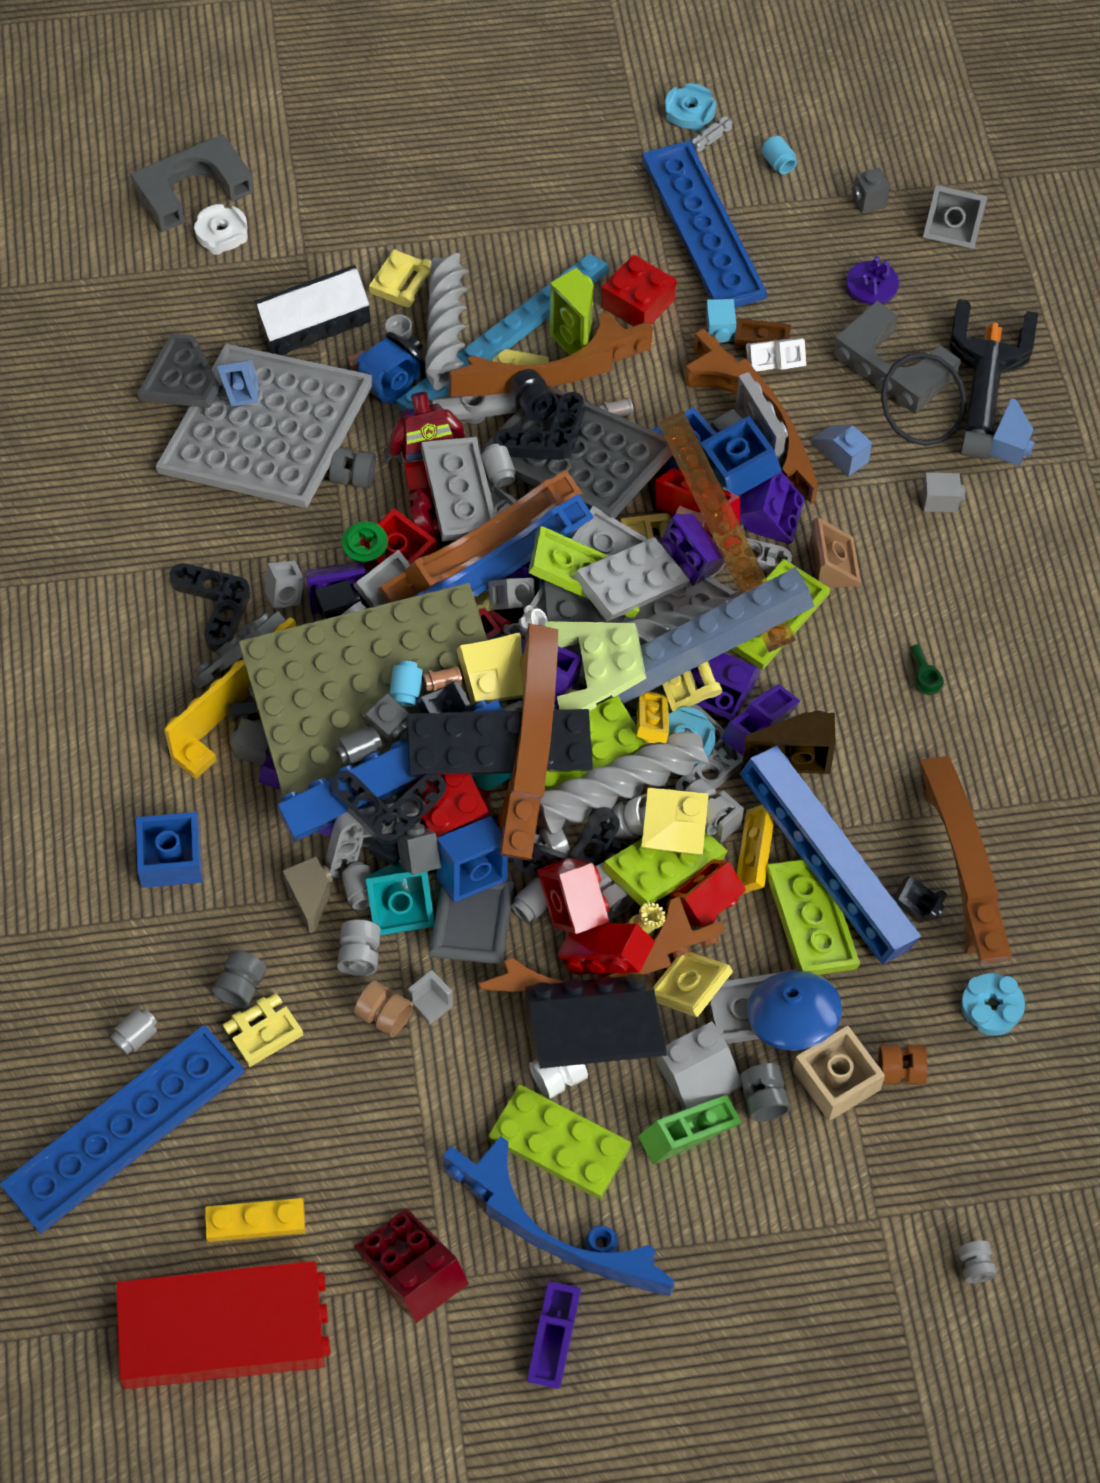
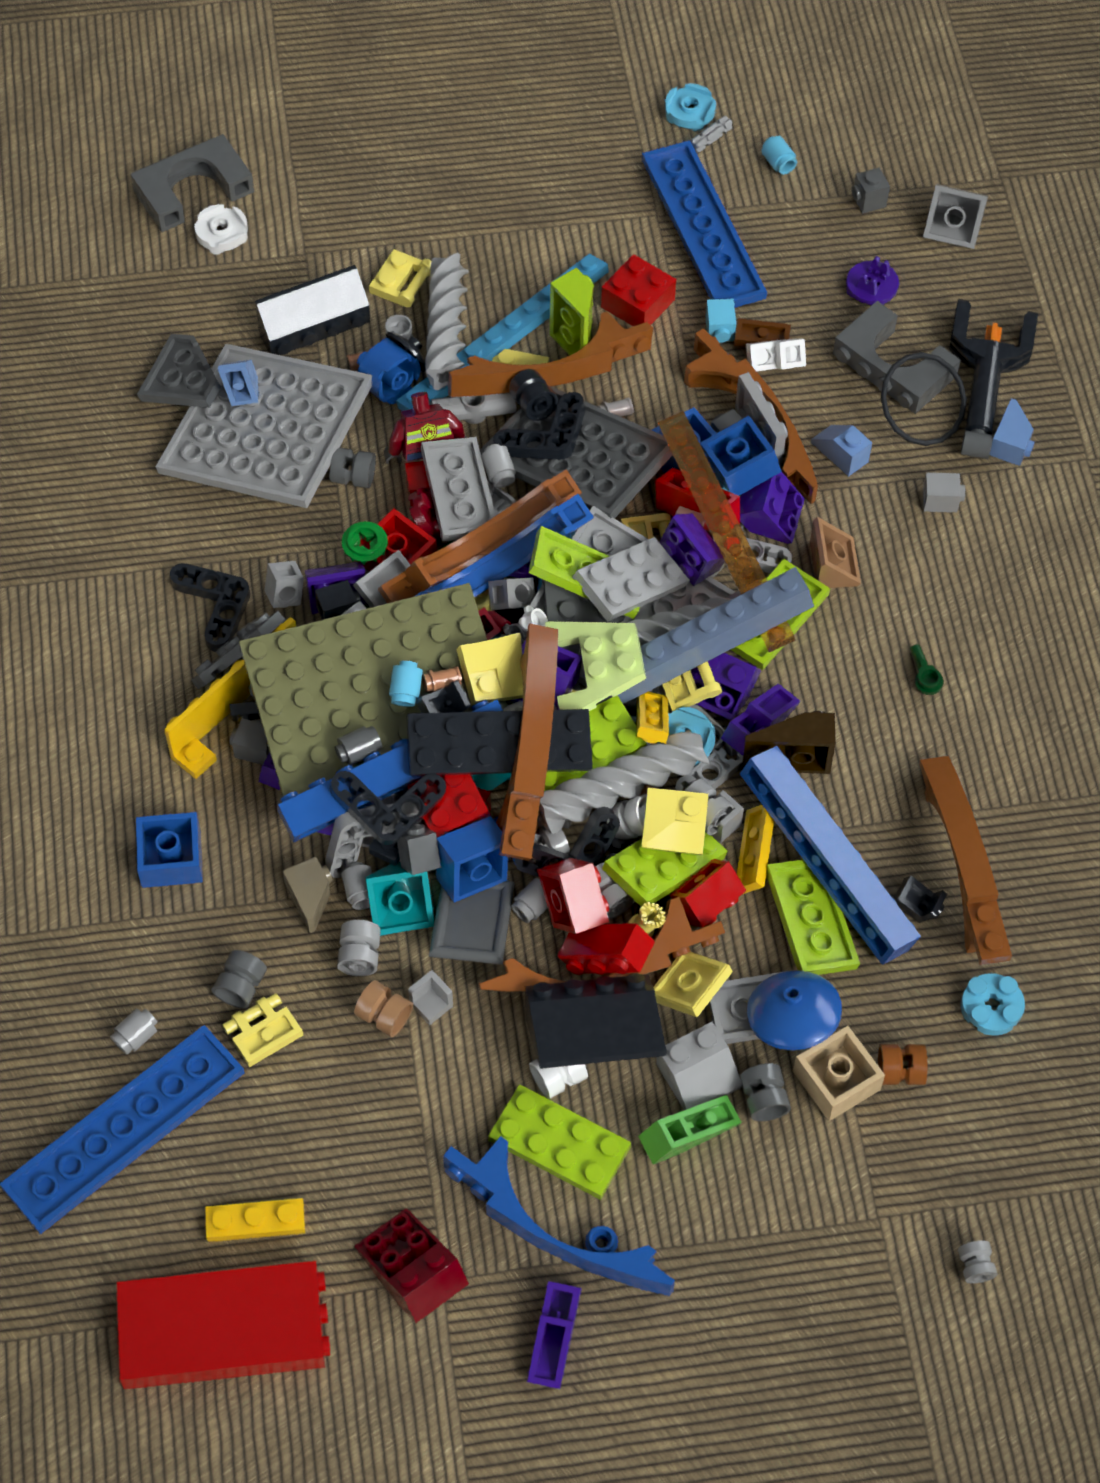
dark grey brick [364,693,409,744] -> none

